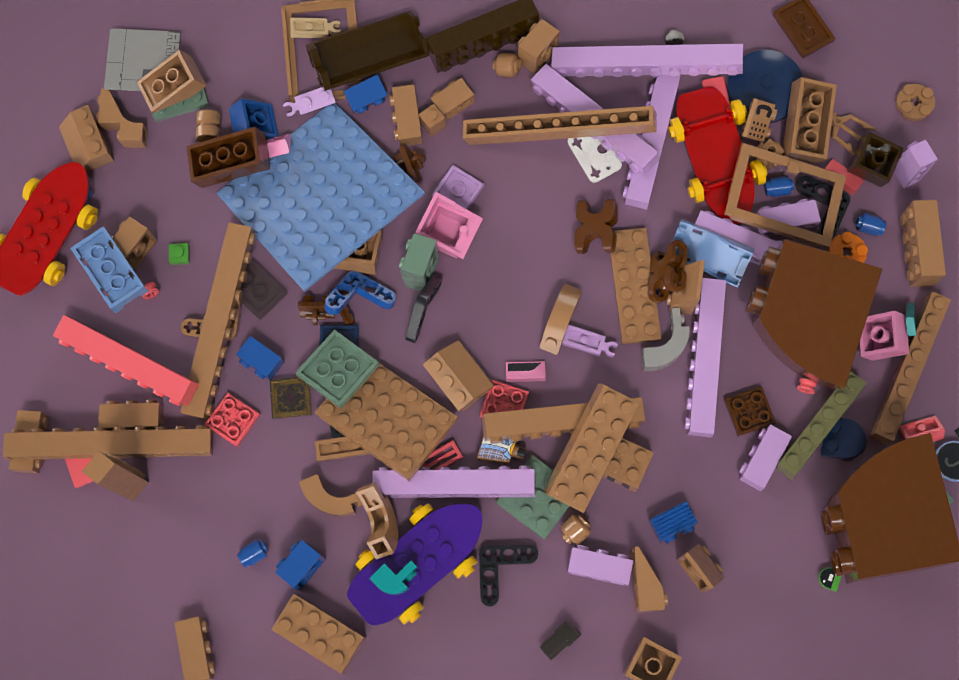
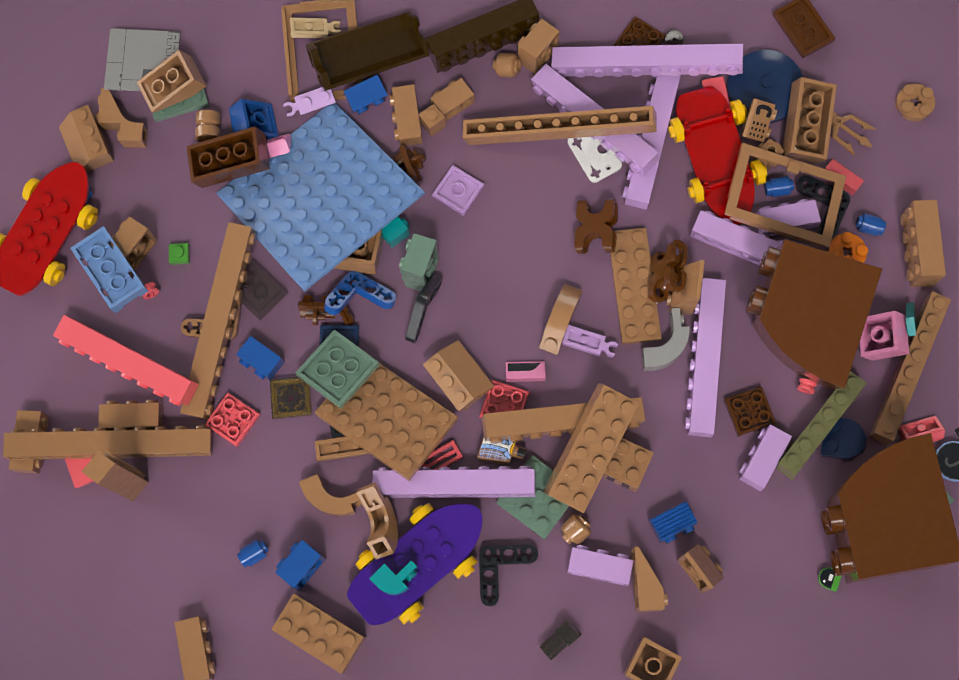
bright pink piece [415,192,483,259] -> none
medium blue piece [672,219,754,288] -> none
dark brown brick [847,132,904,187] -> none
lavender brick [894,139,938,189] -> none
none -> teal brick [381,216,410,248]
none -> reddish brown tile [614,16,665,46]

